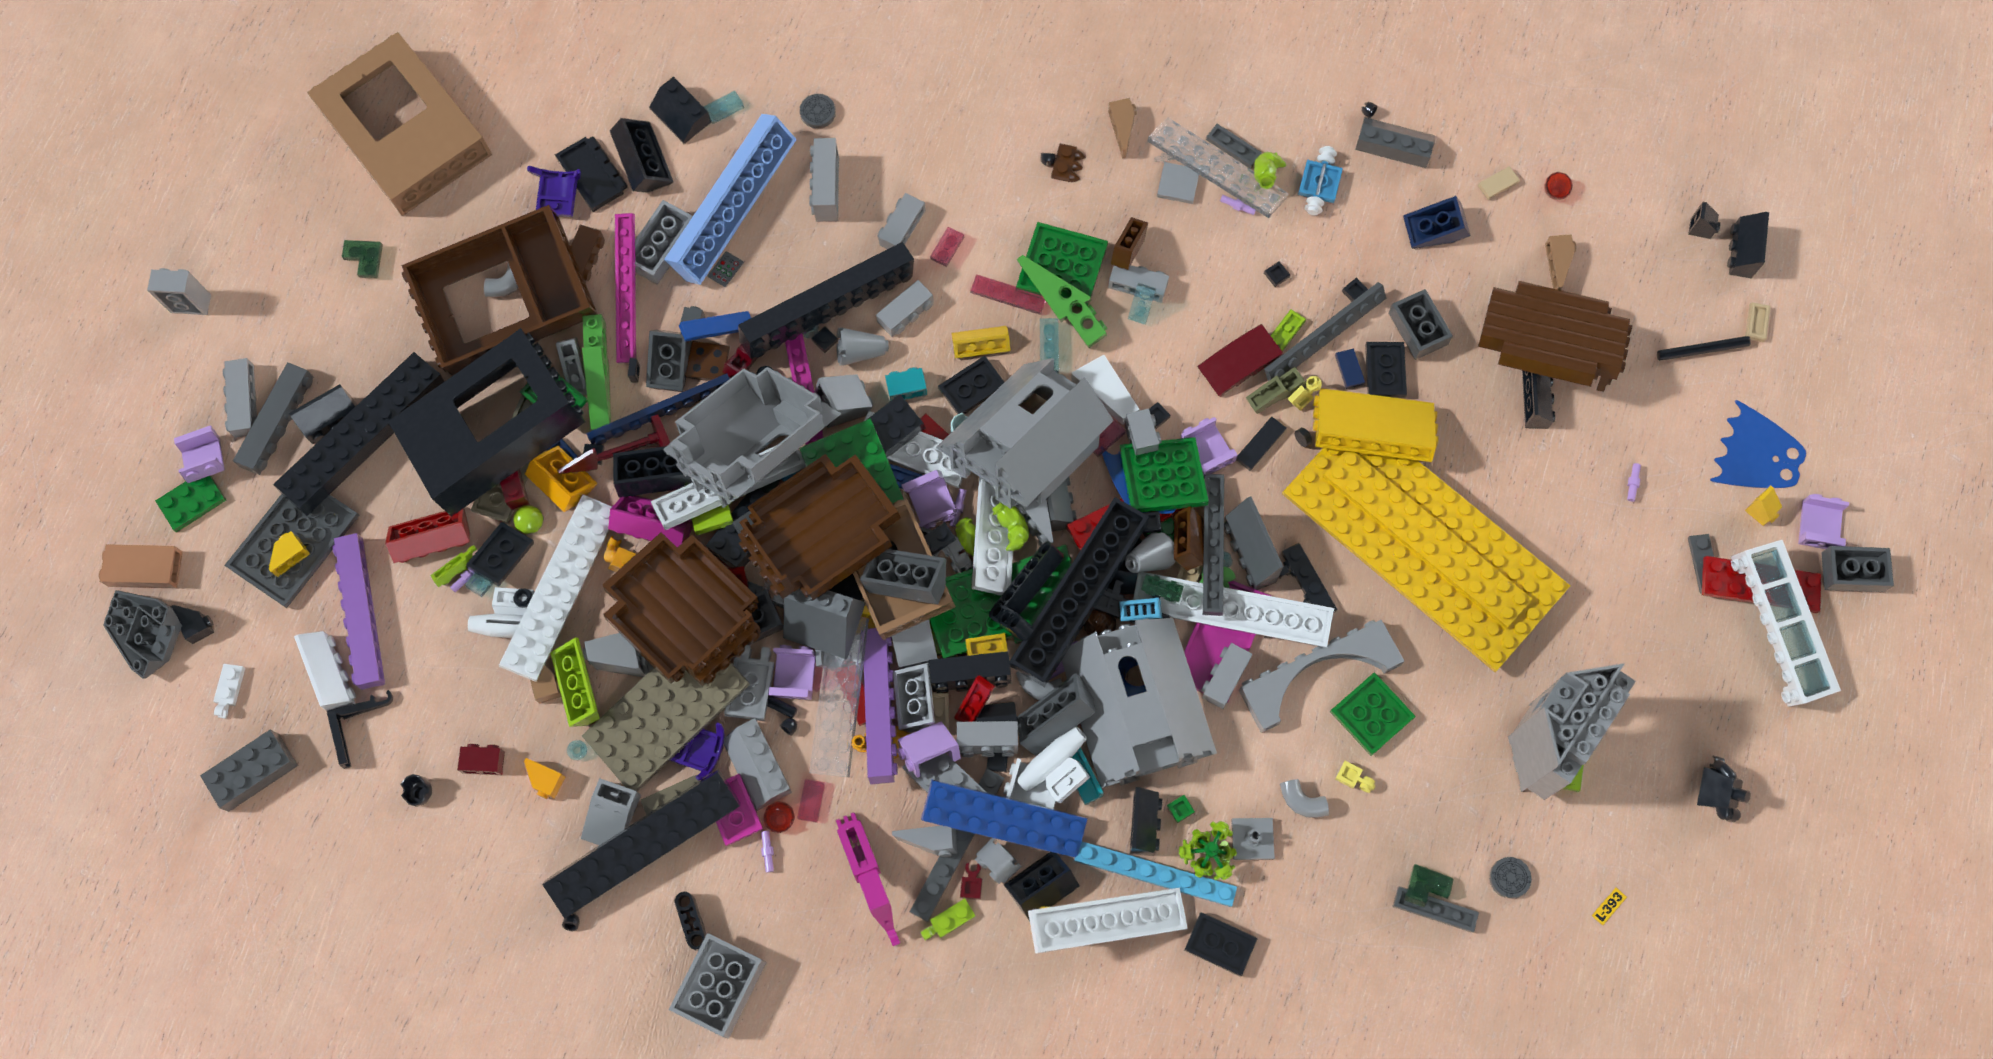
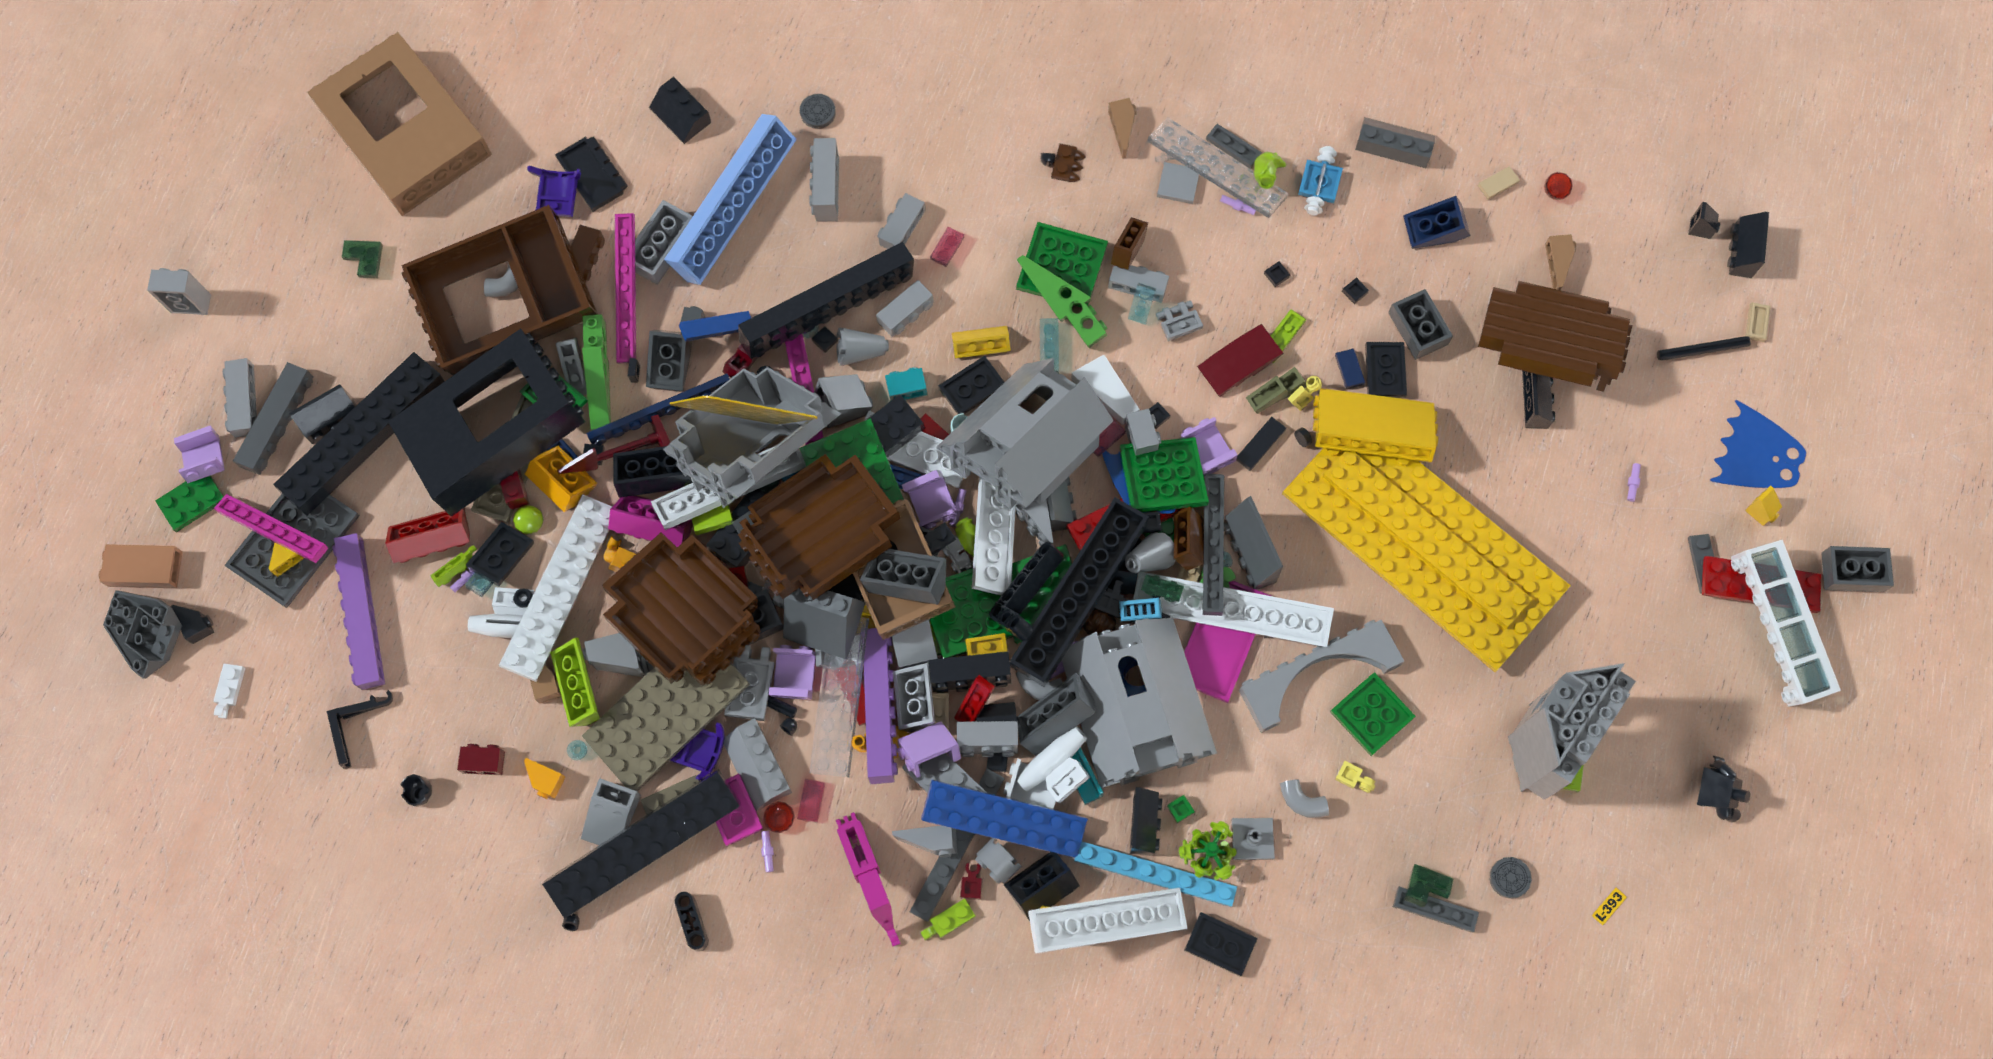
dark grey brick [200,729,298,812] -> none
white slope [294,631,356,711] -> none
black slope [610,118,674,193] -> none
light grey slope [669,933,767,1039] -> none
reddish brown tile [685,341,730,381] -> none
clear light blue plate [704,91,744,124] -> none
dark grey sticker [708,251,744,287] -> none
clear pink tile [970,274,1046,315] -> none
lime animal [992,502,1029,551] -> none
light grey brick [1201,643,1252,709] -> none
dark grey plate [1264,282,1386,381] -> none
black hinge [1279,543,1337,613] -> none
black hinge [1361,102,1378,118] -> none
lavender panel [1798,494,1849,549] -> none
none -> dark pink plate [214,494,328,563]
none -> yellow piece [670,396,818,424]
none -> light grey plate [1156,300,1203,341]

